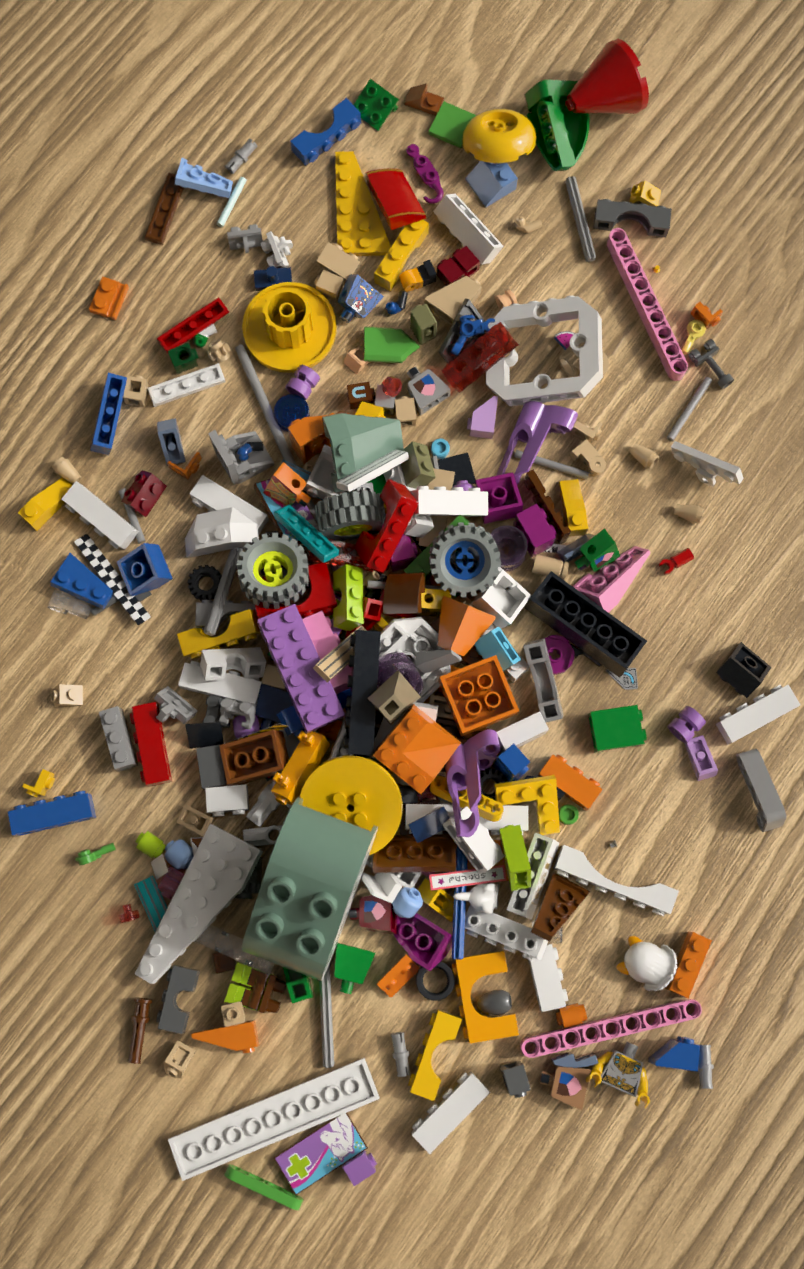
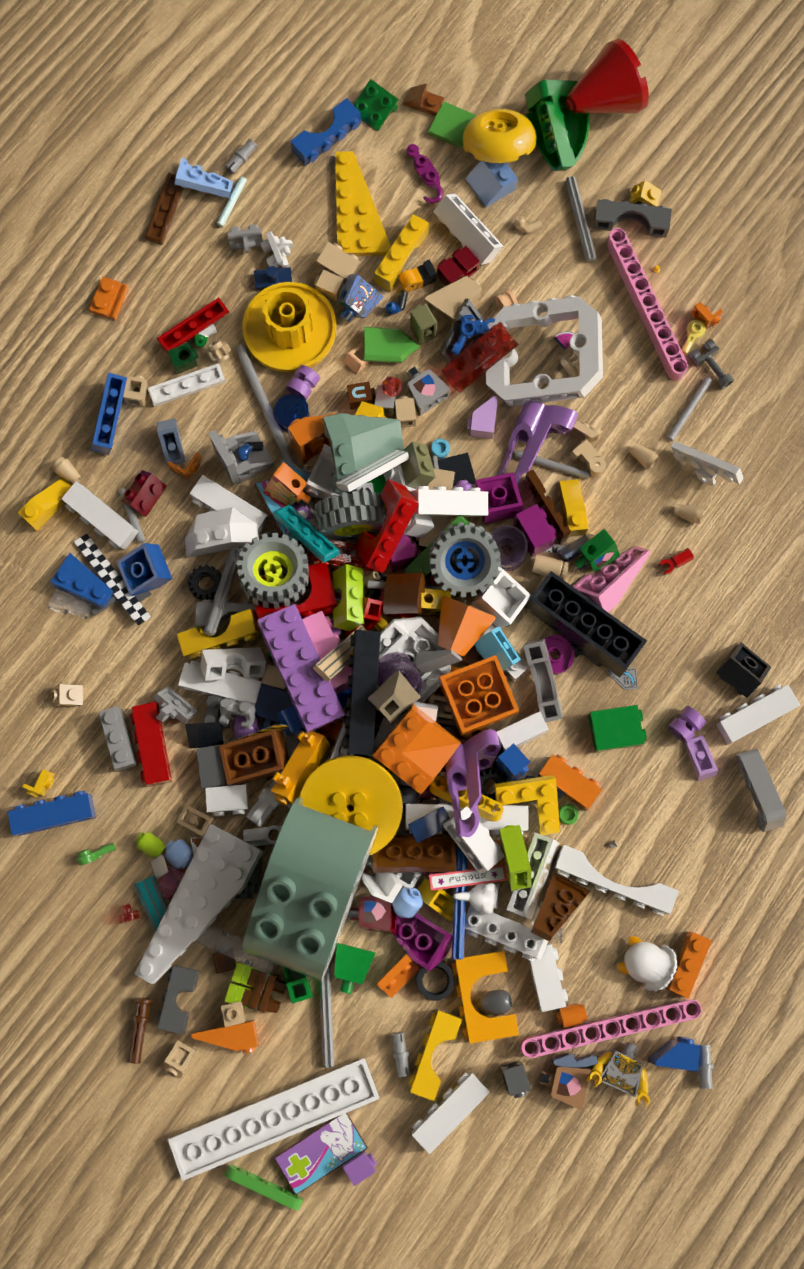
red slope [366,168,426,230] -> none

